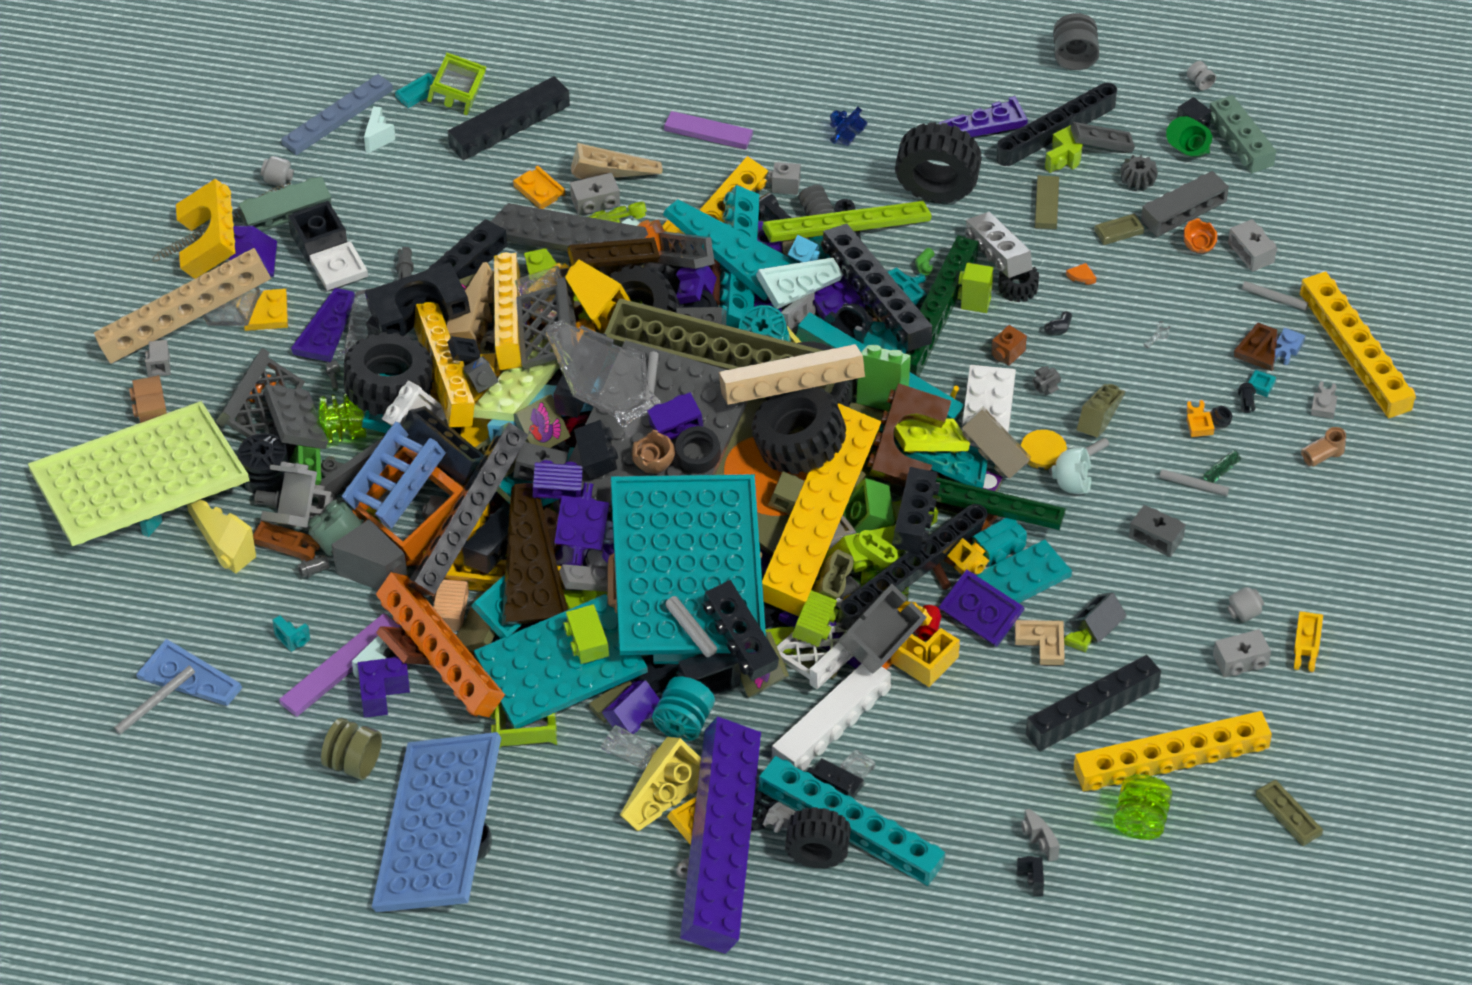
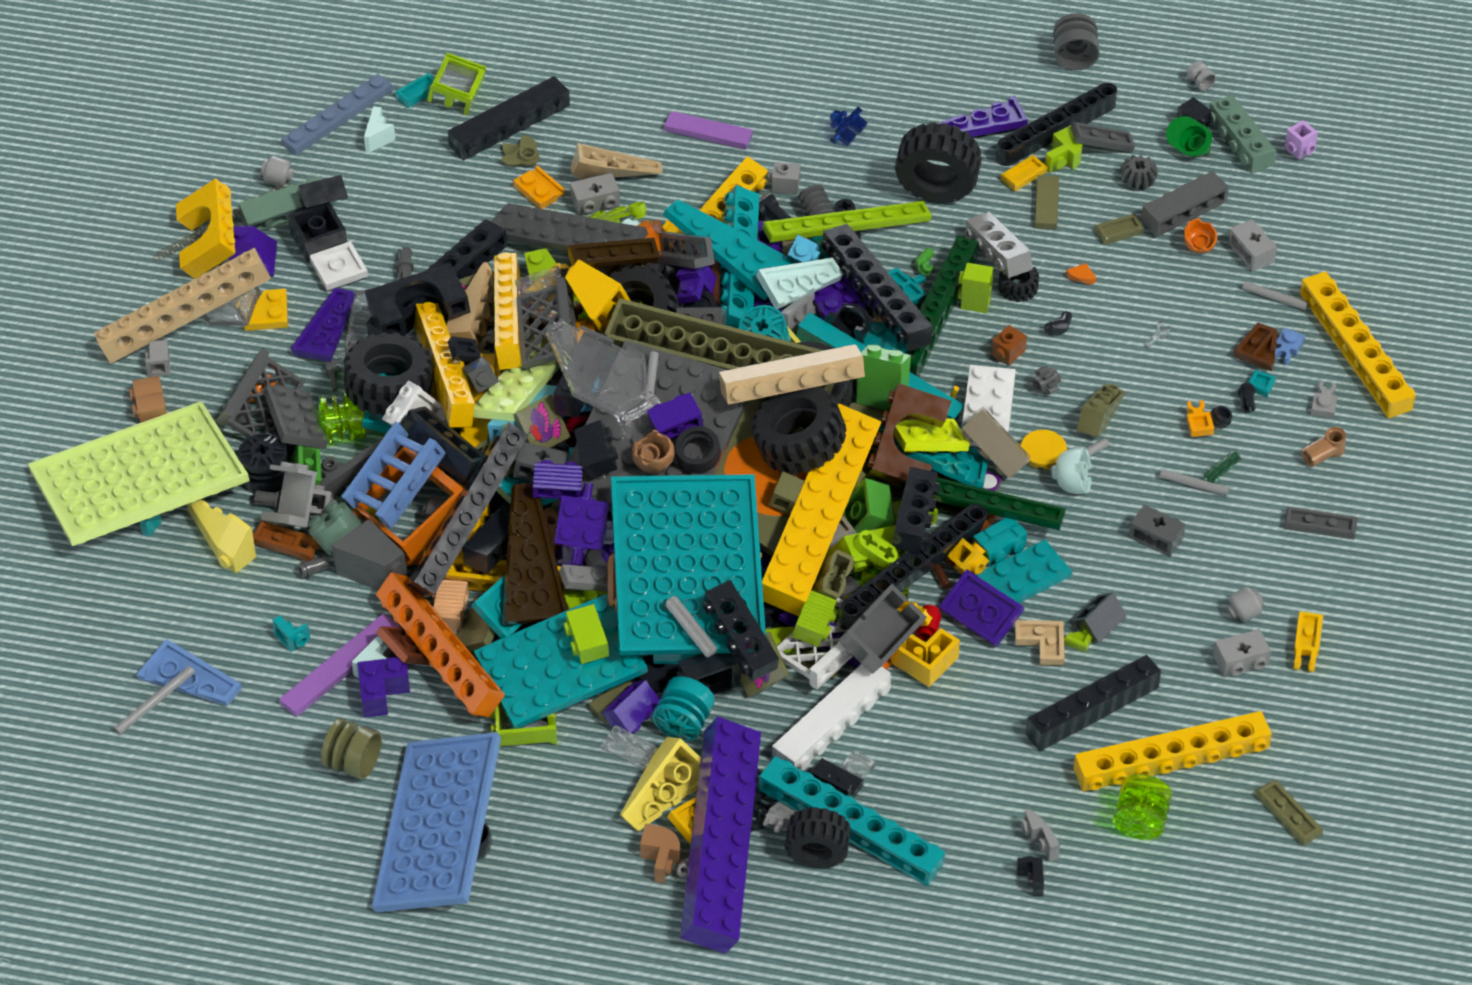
none -> black hinge [297,175,348,210]
none -> olive plate [501,135,539,166]
none -> medium nougat brick [640,824,680,884]
none -> yellow tile [1000,155,1048,192]
none -> lavender brick [1284,120,1318,160]
none -> dark grey tile [1284,506,1358,540]

